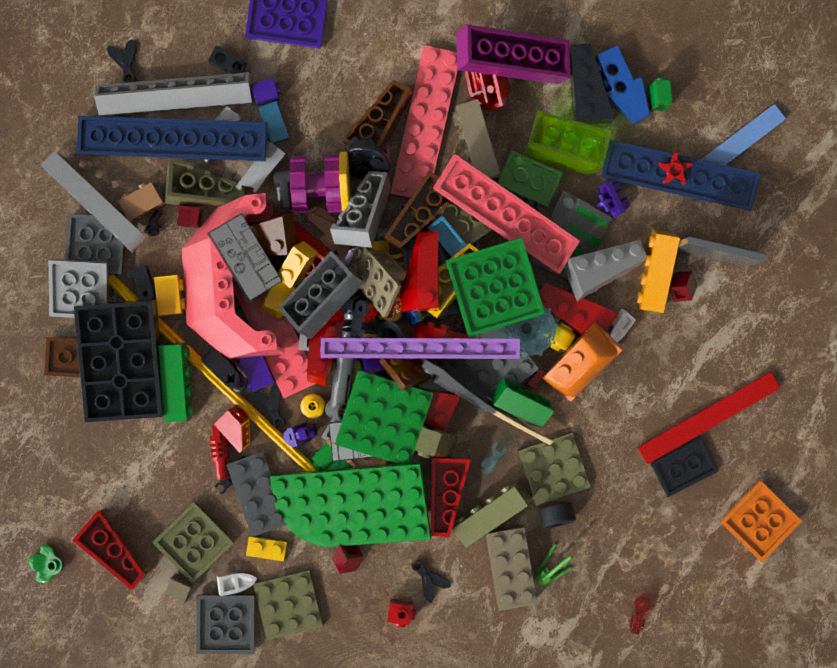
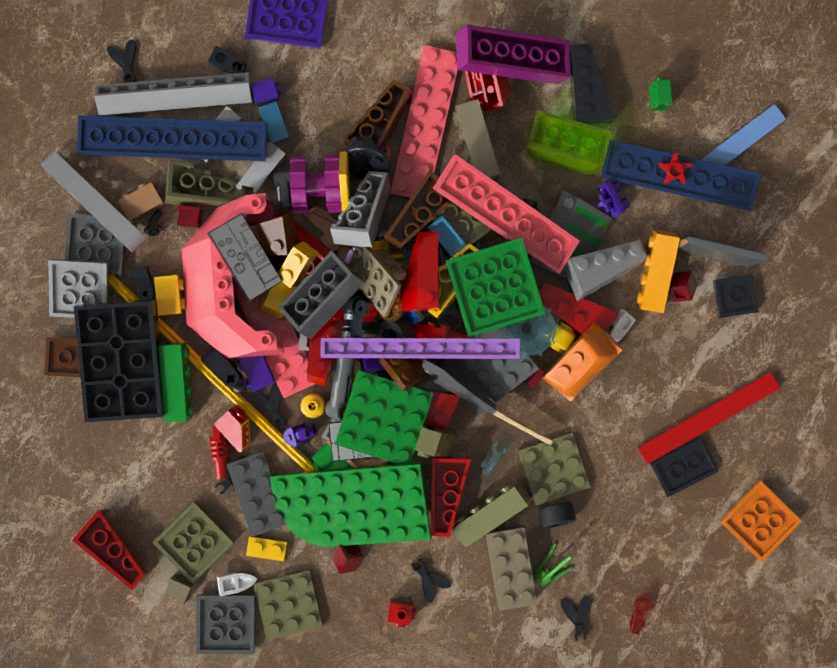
green plate [28,544,64,583] -> none
green brick [491,378,554,428] -> none
bright green tile [497,150,563,208] -> none
blue brick [595,46,650,125] -> none
none -> black piece [560,596,590,641]
none -> black plate [713,274,758,318]

